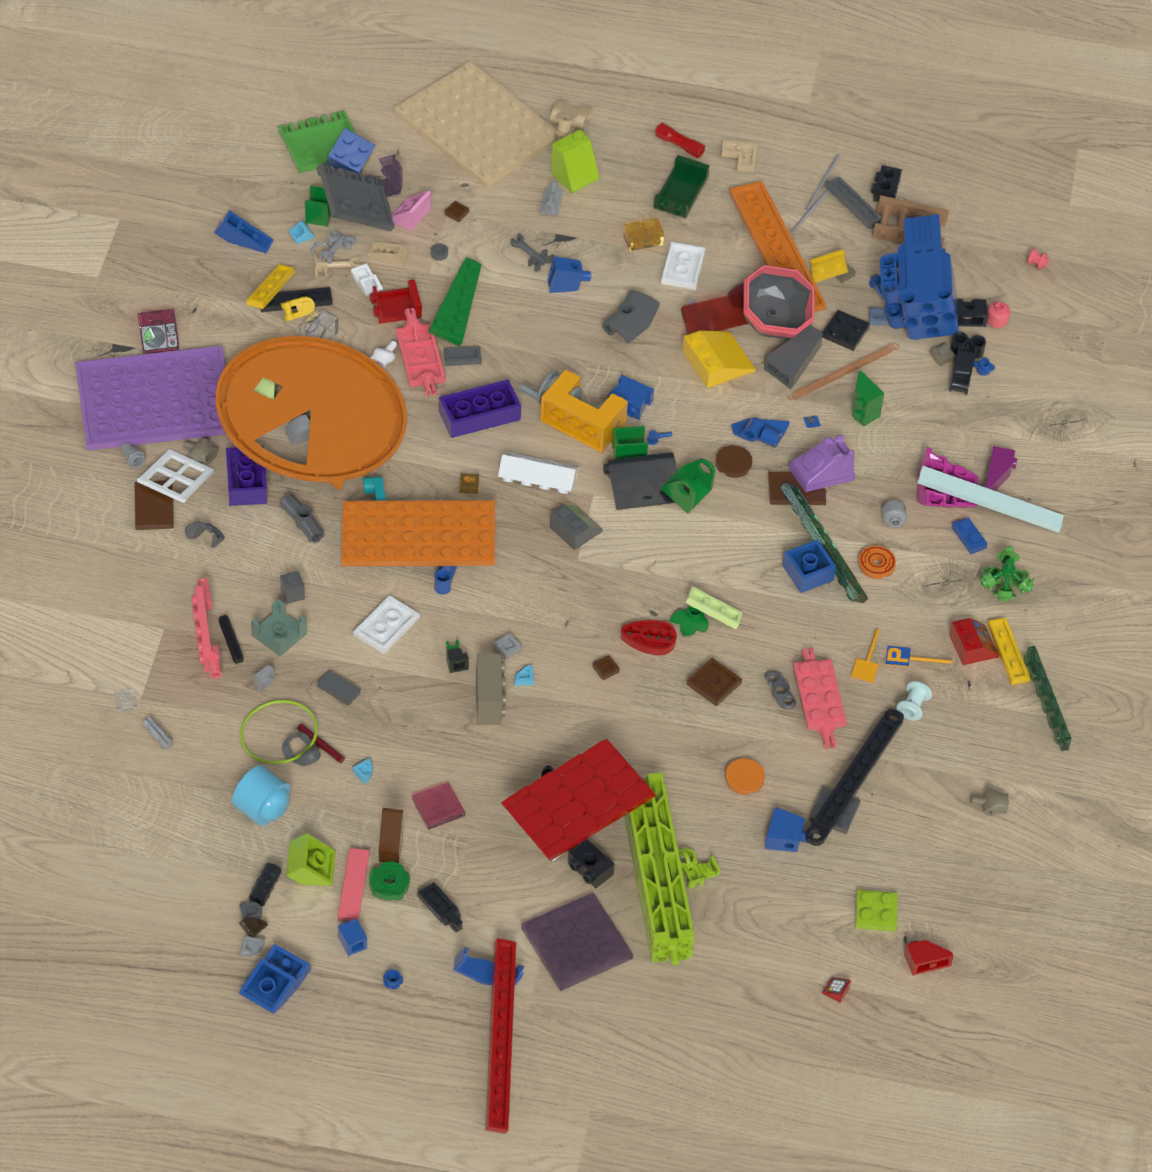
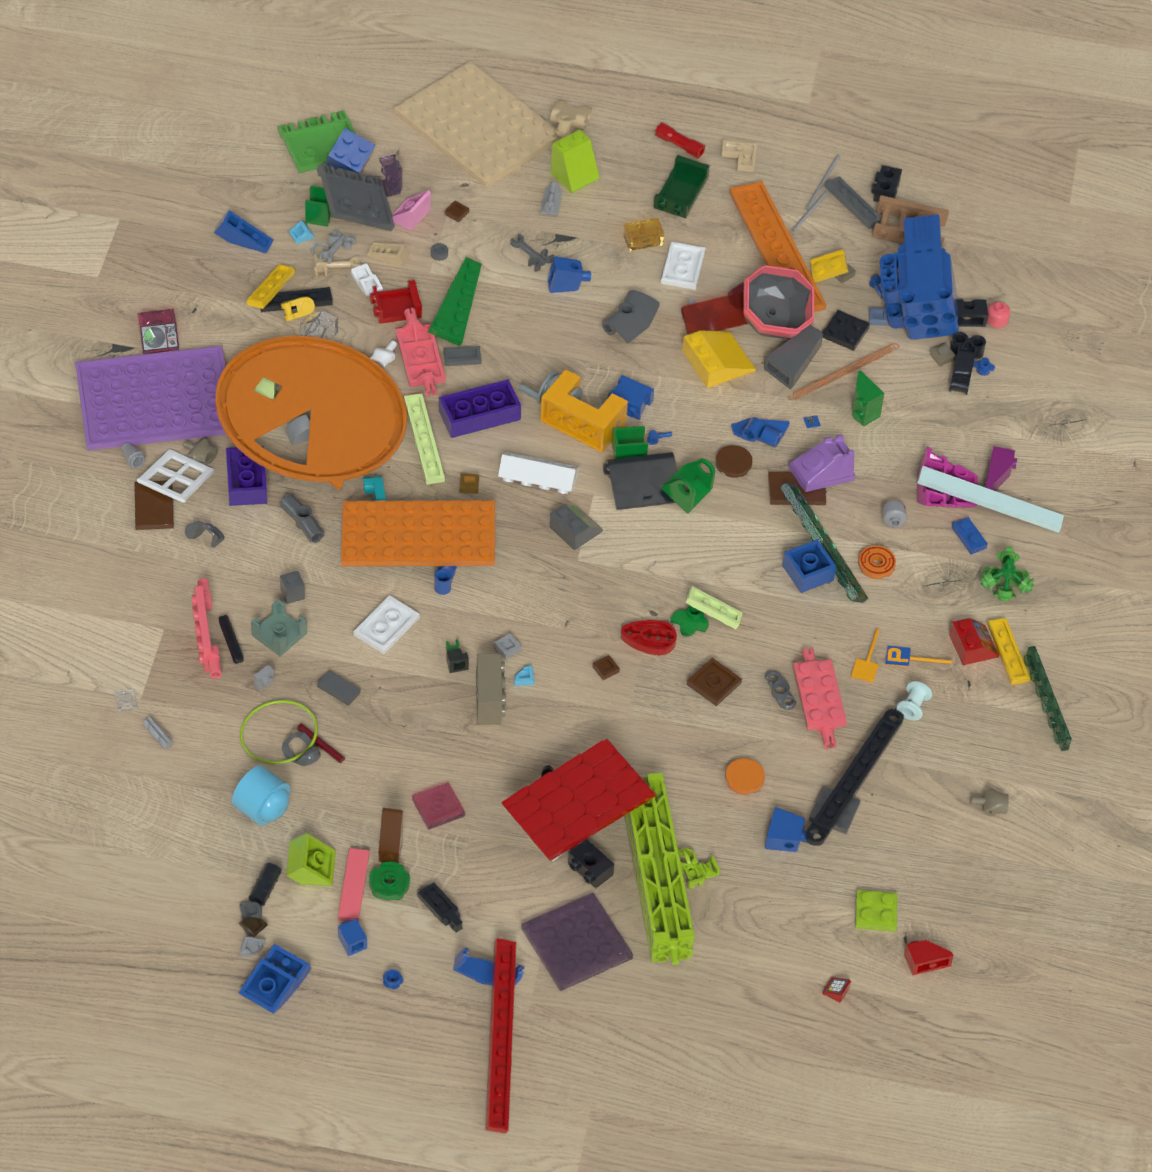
medium azure tile [353,758,373,784] -> none
coral wheel [1027,248,1050,270] -> none
none -> yellowish green plate [404,394,445,485]

